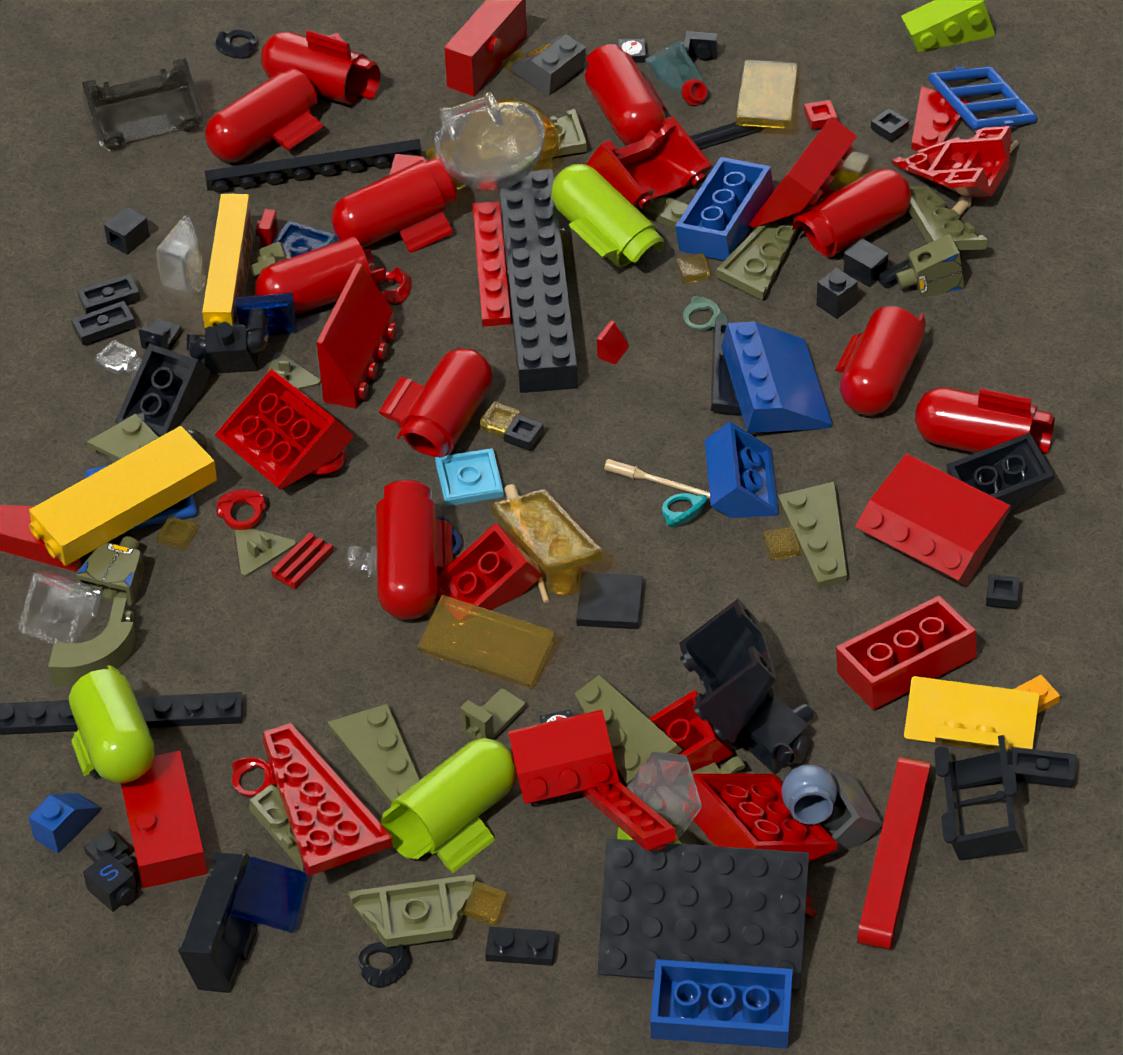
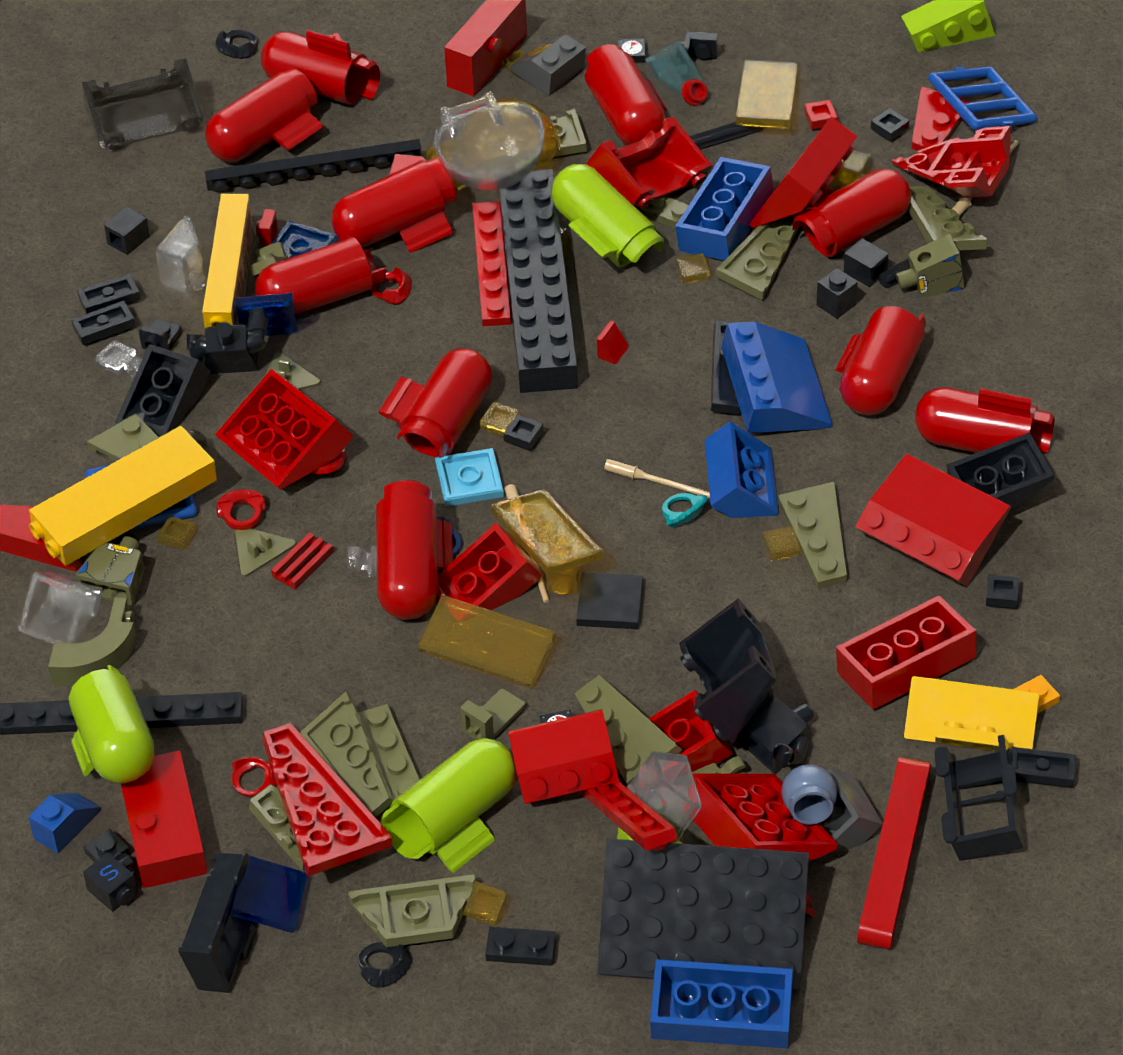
red slope [316,263,397,409] -> none
sand green piece [683,296,728,331] -> none
none -> olive wing [300,692,393,818]

